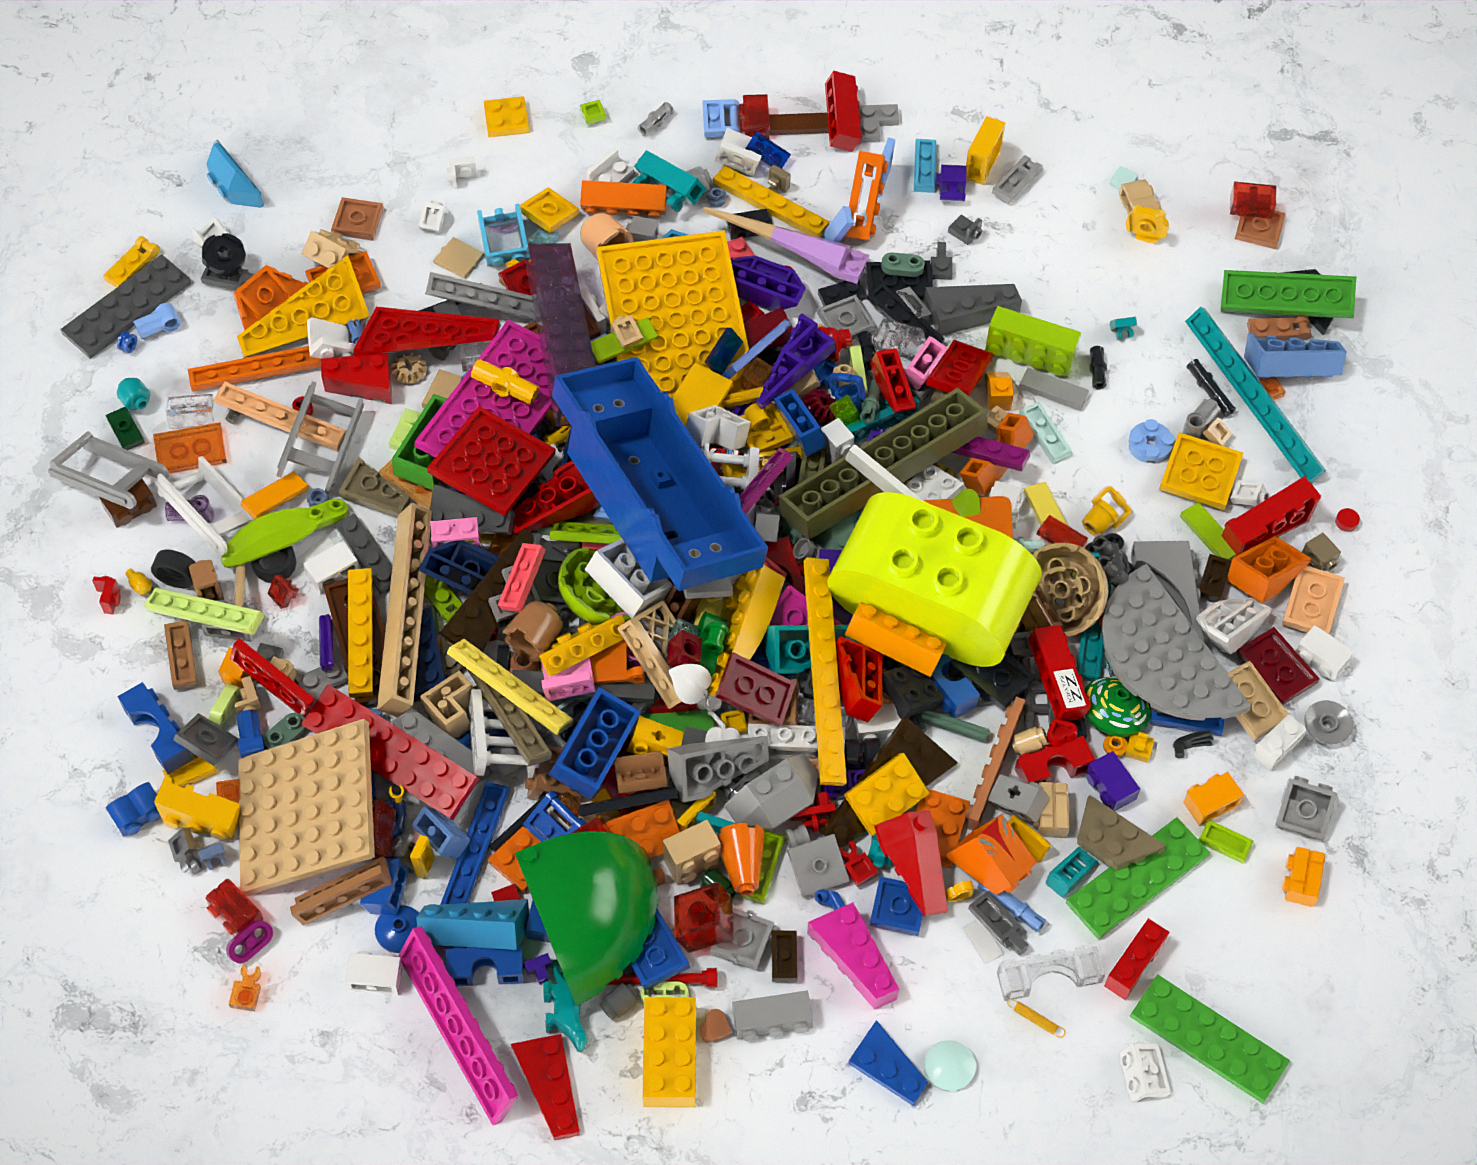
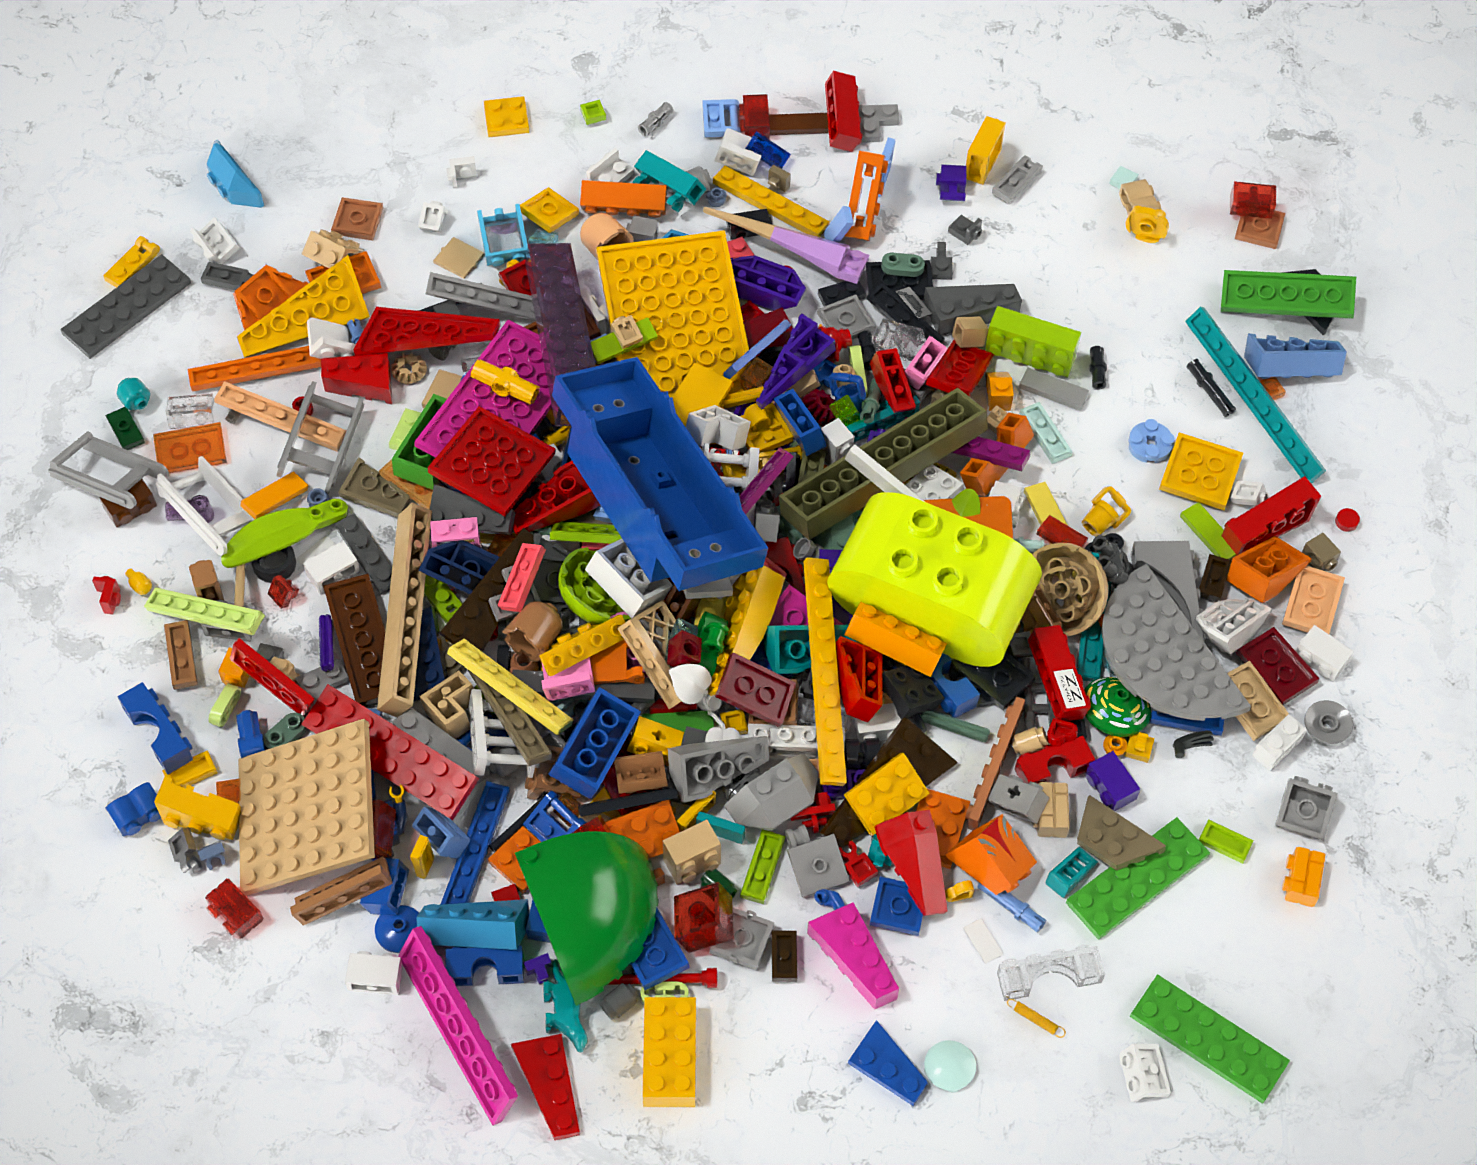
blue bush [117,331,137,353] -> none
light blue piece [133,303,181,339] -> none
black tyre [151,549,196,589] -> none
dark grey tile [173,713,238,766] -> none
black plate [202,233,246,277] -> none
magenta plate [226,920,273,963] -> none
clear orange plate [228,964,262,1011] -> none
tan bracket [234,676,262,714] -> none
yellow plate [348,568,374,698] -> none
dark grey bracket [388,833,415,873] -> none
nougat tile [700,1009,732,1043] -> none
plate [704,327,743,376] -> none
orange cone [716,823,765,896] -> none
light grey brick [732,990,813,1041] -> none
medium azure tile [913,139,936,193] -> none
dark grey hinge [968,891,1028,956] -> none
yellow tile [1008,814,1051,863] -> none
red arch [1104,918,1170,1001] -> none
teal tile [1110,316,1137,340] -> none
light grey piece [1182,398,1221,439] -> none
light orange brick [1183,772,1244,826] -> none
tan plate [1202,417,1233,446] -> none
nougat plate [1247,316,1312,341] -> none
none -> tan brick [952,316,988,348]

